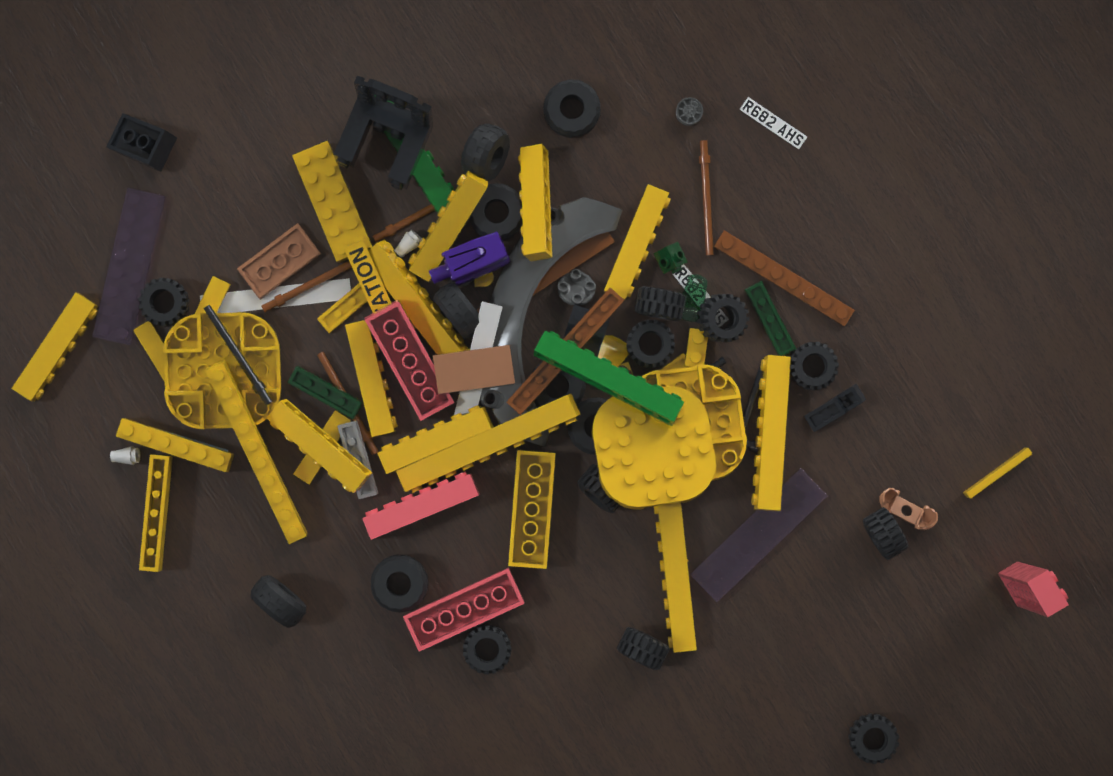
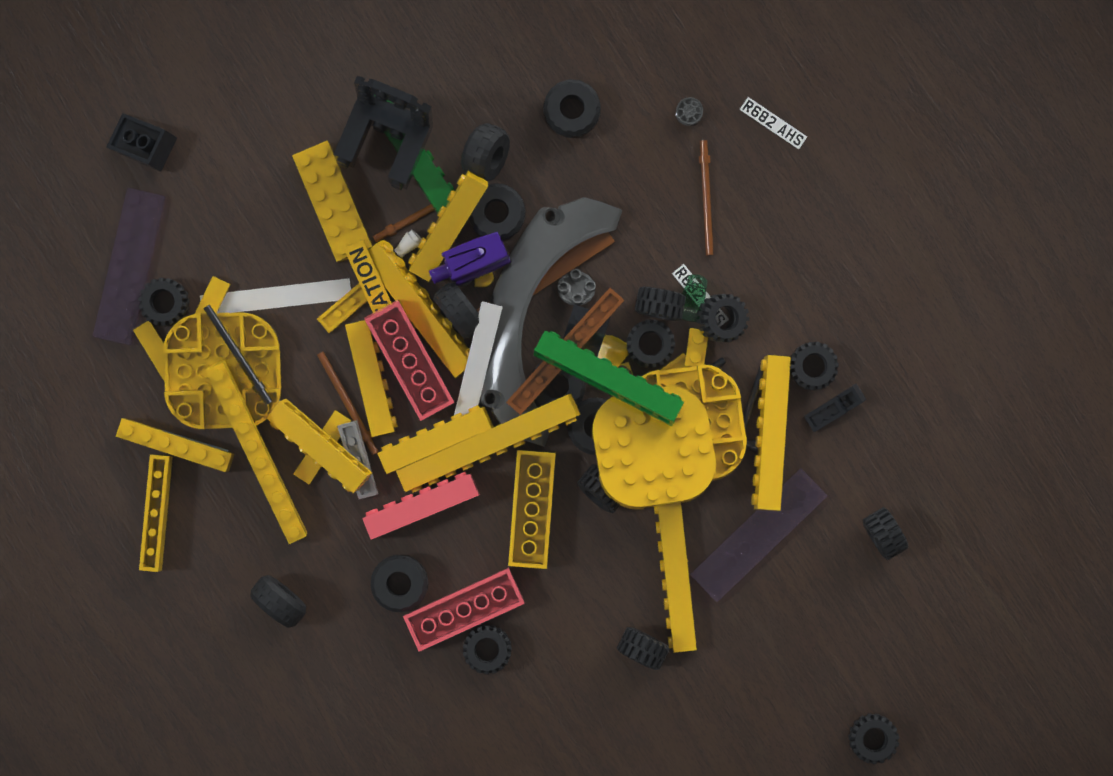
yellow brick [11,292,98,402] -> none
white cone [110,446,140,465] -> none
nougat tile [237,223,321,300] -> none
dark orange bar [261,261,352,312] -> none
dark green tile [287,366,363,419] -> none
nougat tile [433,345,515,394] -> none
yellow brick [518,144,552,261] -> none
yellow brick [604,184,671,300] -> none
dark green brick [654,242,688,274] -> none
dark orange plate [714,230,855,327] -> none
dark green tile [744,281,796,356] -> none
nougat piece [879,488,938,530] -> none
yellow tile [963,448,1032,498] -> none
coral brick [998,562,1069,617] -> none

